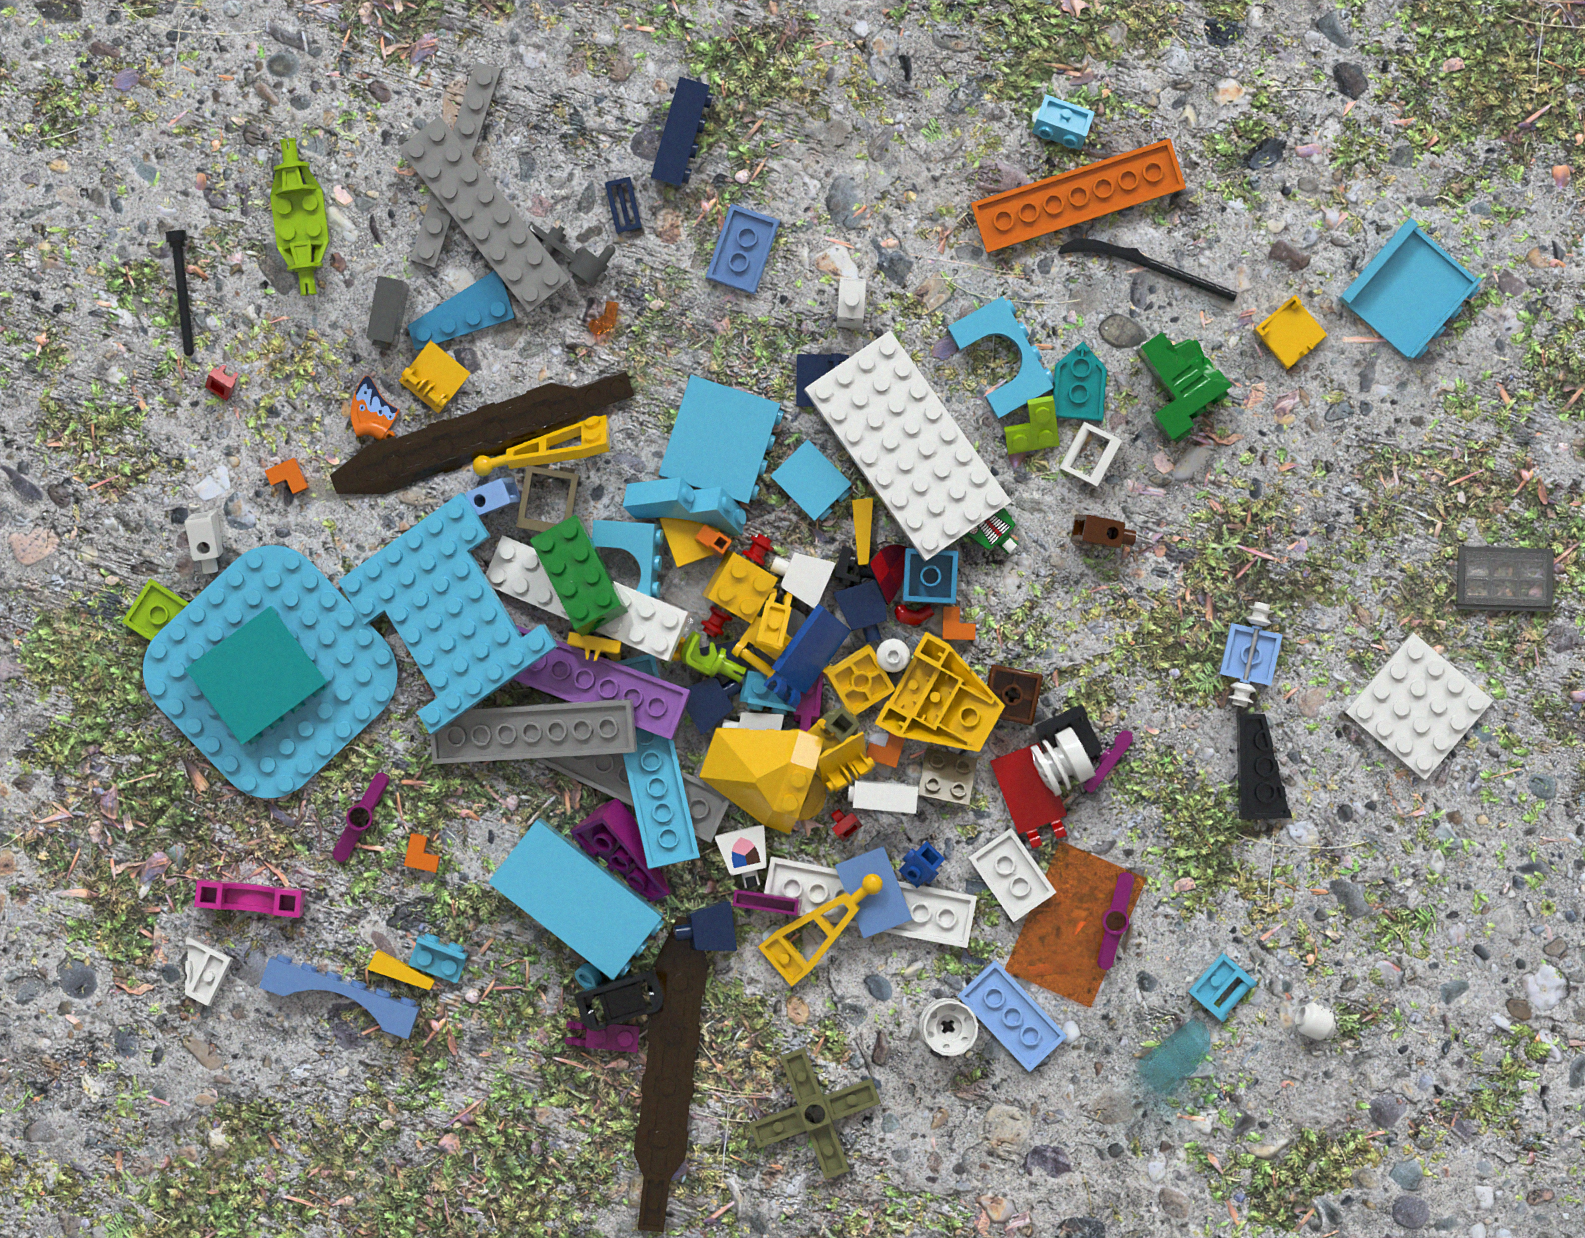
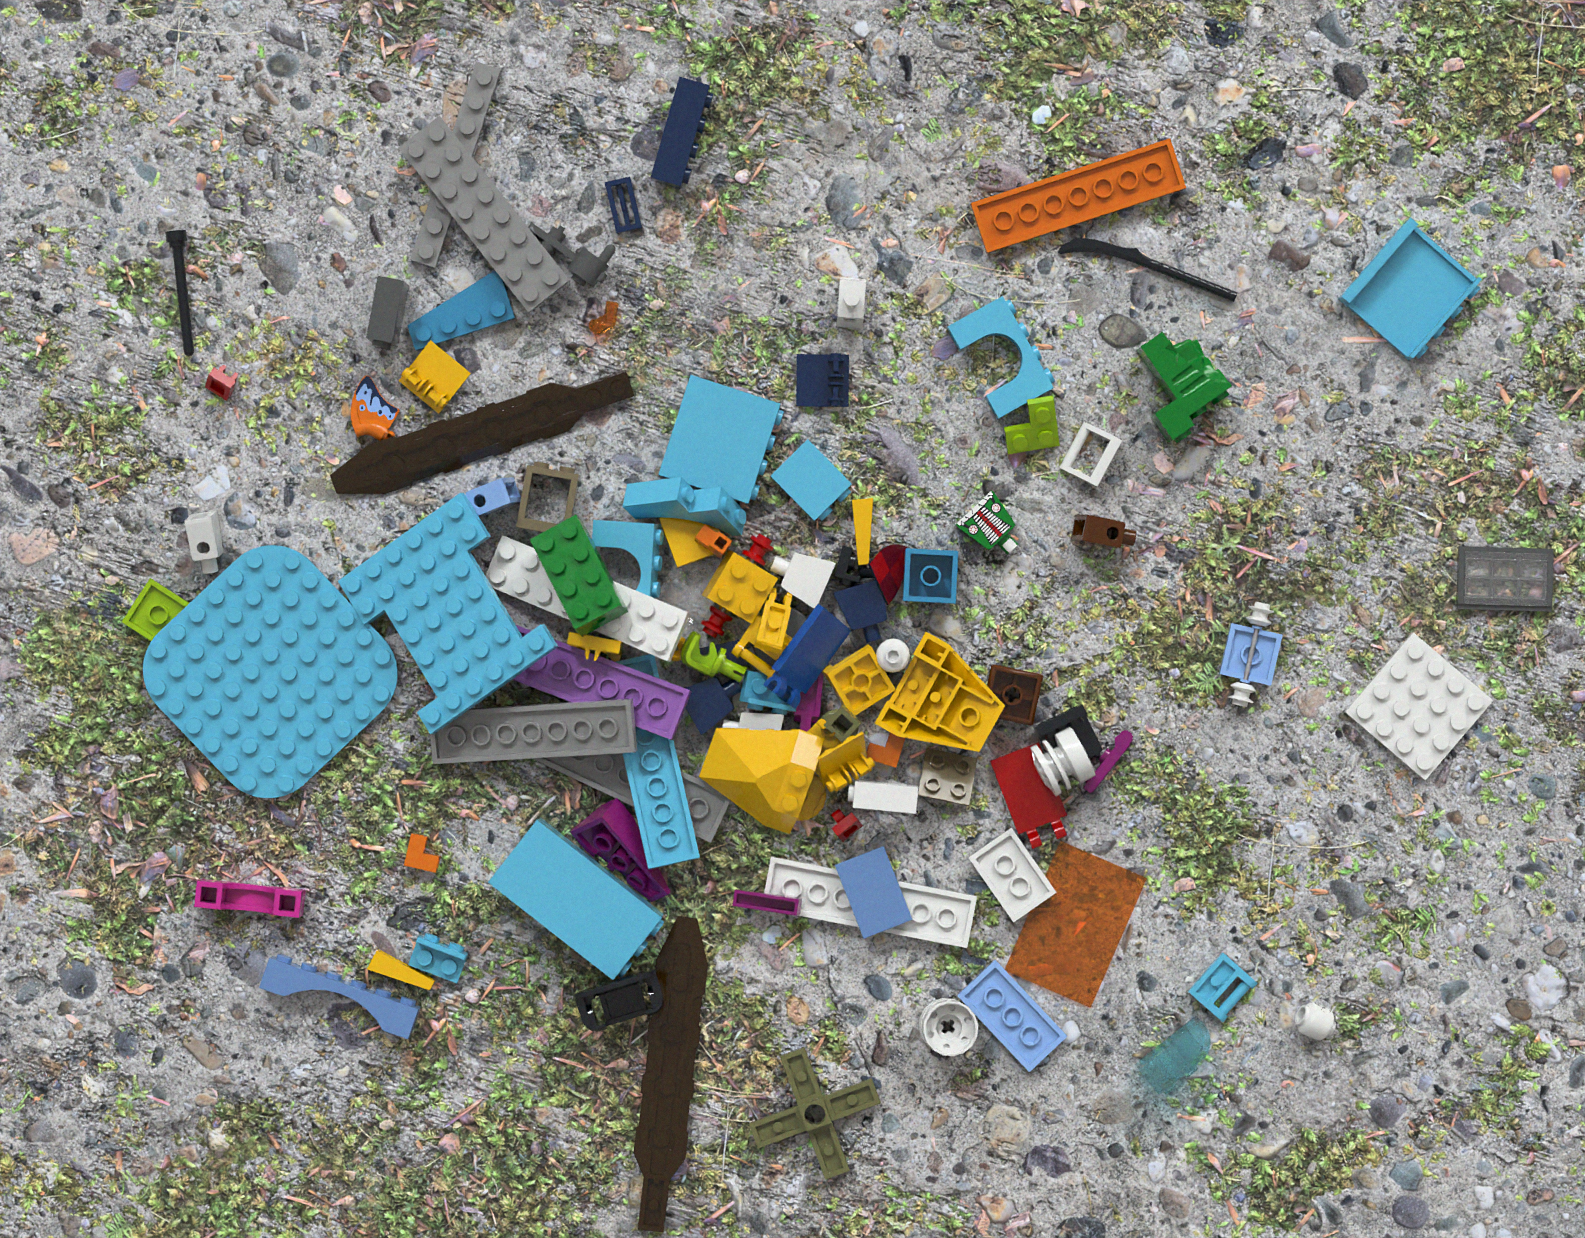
teal panel [185,605,329,745] -> none
white wing [185,936,233,1006] -> none
orange piece [265,457,310,495] -> none
lime plate [270,138,330,296] -> none
magenta piece [332,772,389,862] -> none
yellow plate [472,415,610,476] -> none
magenta hinge [565,1021,640,1053] -> none
medium azure tile [575,963,602,989] -> none
dark blue torso [673,900,737,951] -> none
medium blue tile [705,204,780,295] -> none
white torso [715,824,767,888] -> none
yellow plate [758,874,883,987] -> none
white plate [804,330,1011,562] -> none
red arm [894,604,935,626] -> none
blue brick [898,841,945,888] -> none
orange piece [942,606,976,640] -> none
medium azure bracket [1032,94,1095,150] -> none
teal tile [1052,341,1107,421] -> none
magenta piece [1097,872,1134,970] -> none
black wing [1237,714,1292,819] -> none
yellow piece [1253,294,1328,370] -> none

